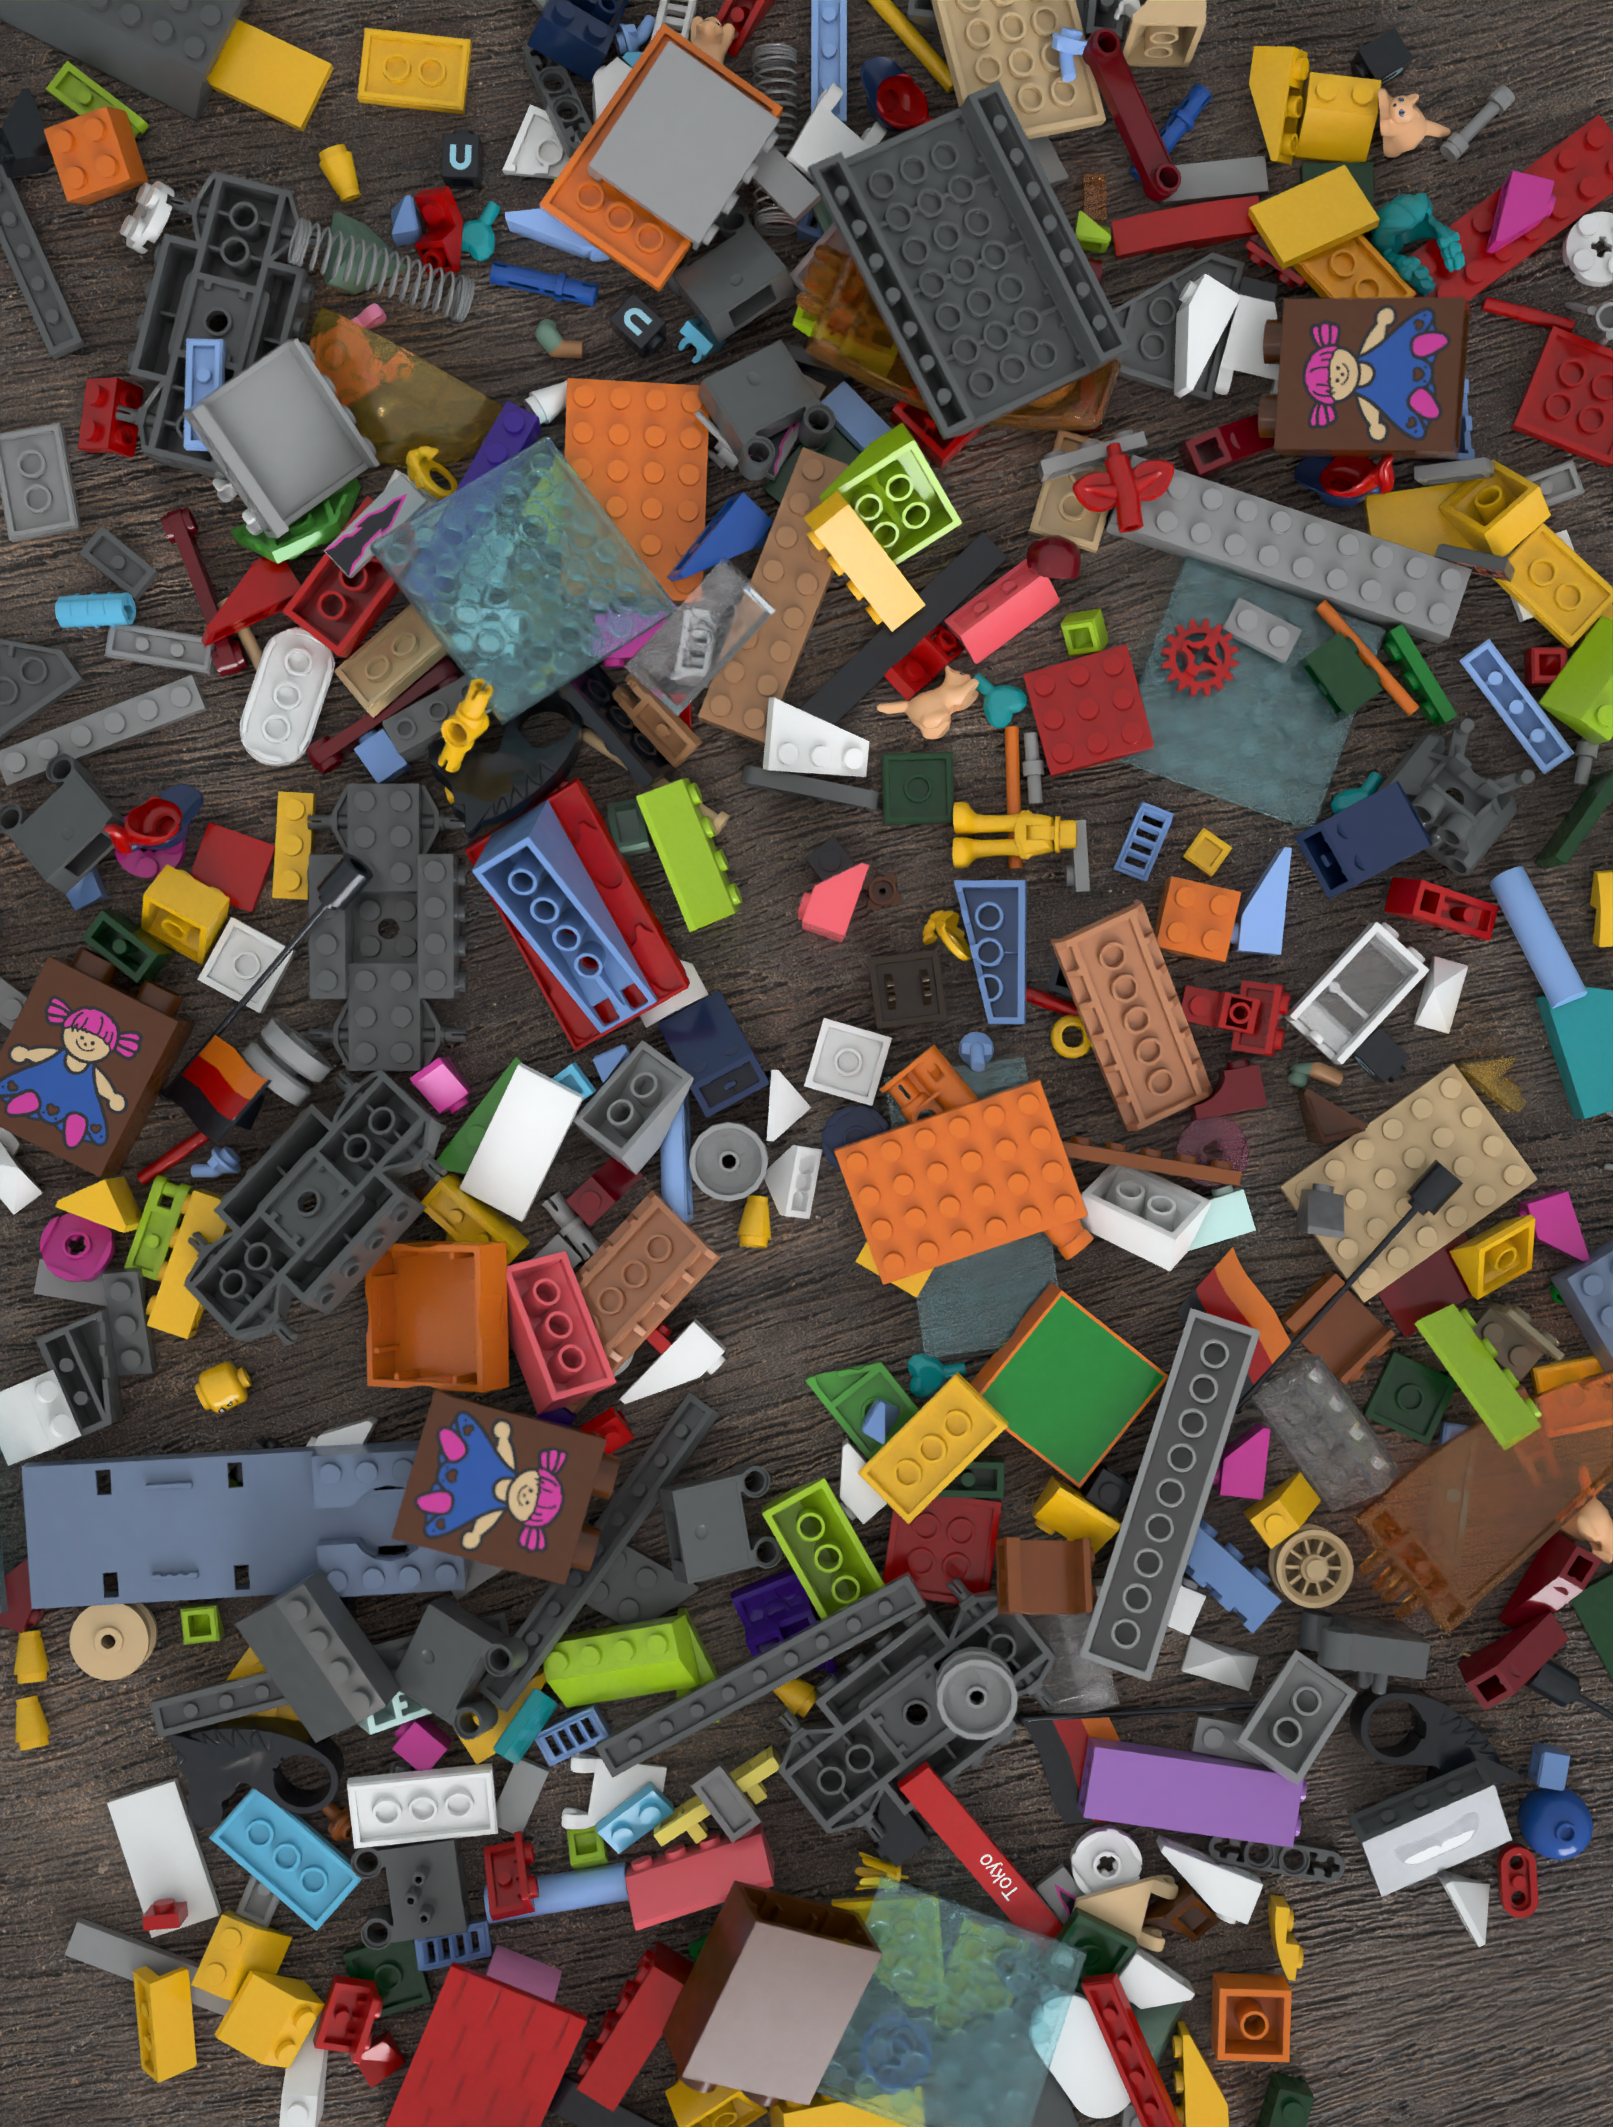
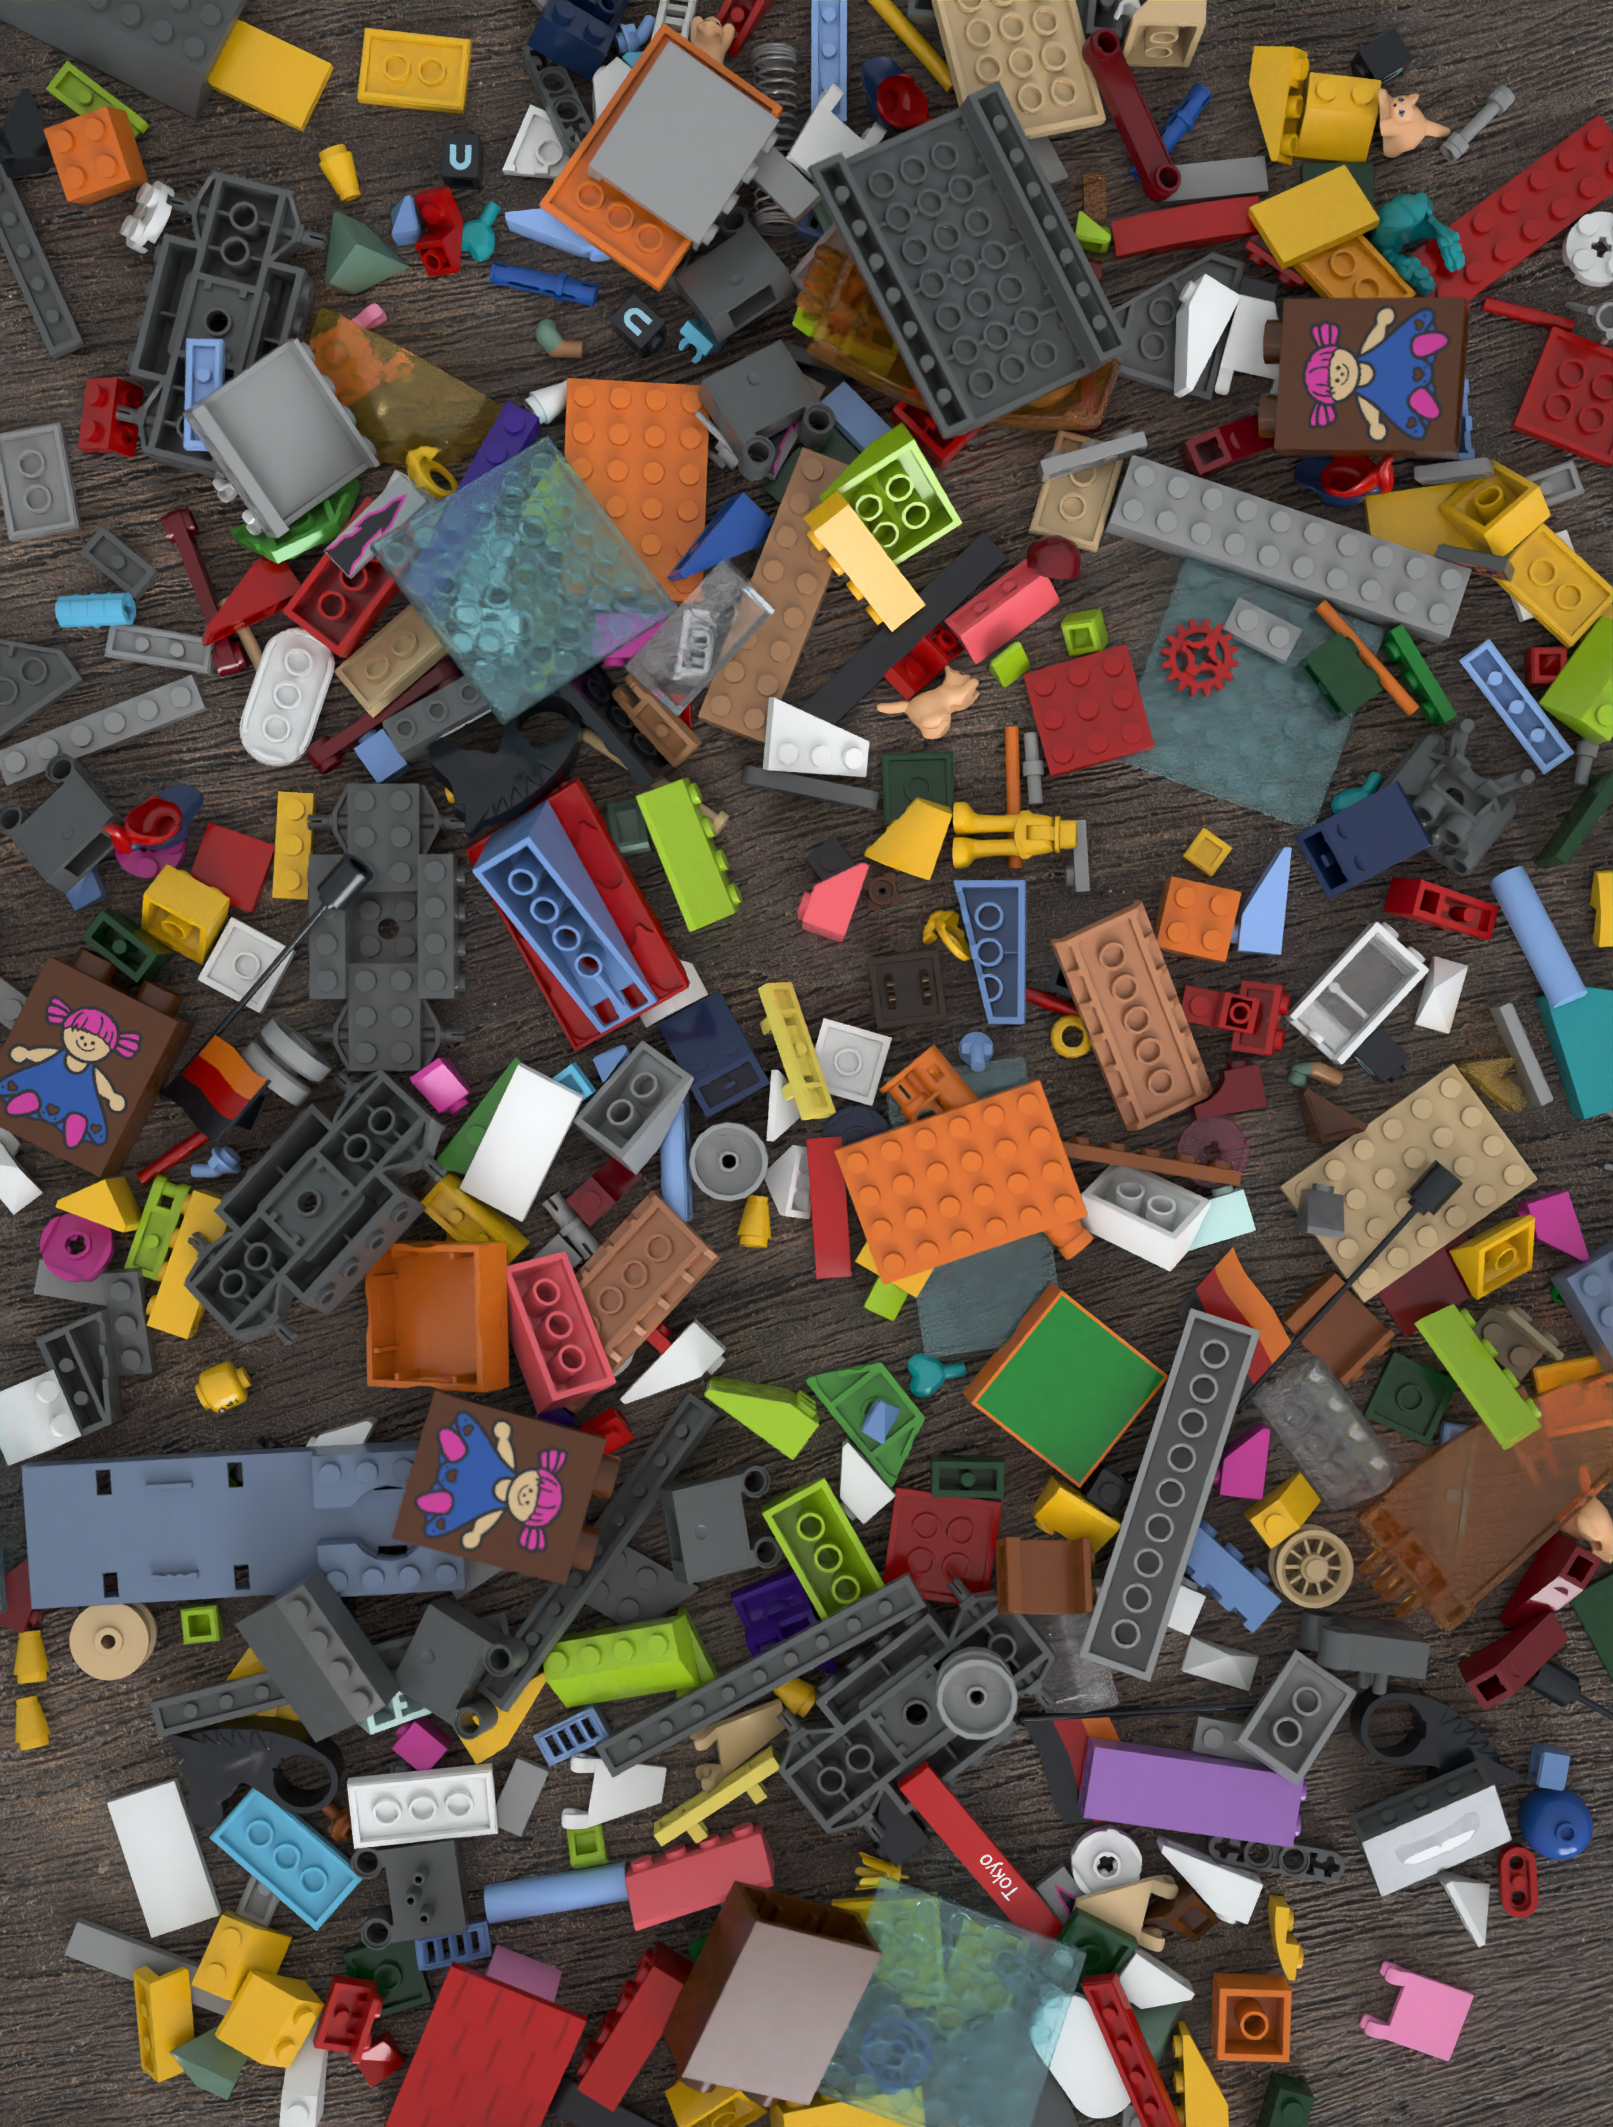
red plate [142,1898,188,1931] -> none
light grey piece [288,217,475,324] -> none
yellow pin [438,678,493,772] -> none
red bracket [483,1831,539,1921] -> none
teal tile [493,1688,559,1765] -> none
medium azure plate [596,1782,675,1854] -> none
flat silver tile [691,1761,762,1843] -> none
yellow tile [857,1372,1009,1524] -> none
teal rock [973,673,1027,728] -> none
light blue plate [1051,26,1088,82] -> none
red plant [1072,443,1174,533] -> none
medium blue slope [1113,802,1174,883] -> none
dark pink slope [1486,170,1556,254] -> none
none -> sand green slope [170,2025,248,2100]
none -> tan flag [689,1698,785,1791]
none -> lime slope [704,1376,819,1460]
none -> light yellow hinge [758,982,836,1120]
none -> red slope [806,1136,852,1279]
none -> lime slope [863,1275,909,1321]
none -> yellow slope [864,797,952,881]
none -> lime slope [988,641,1030,688]
none -> bright pink flag [1359,1961,1474,2061]
none -> light grey tile [1490,1002,1553,1106]

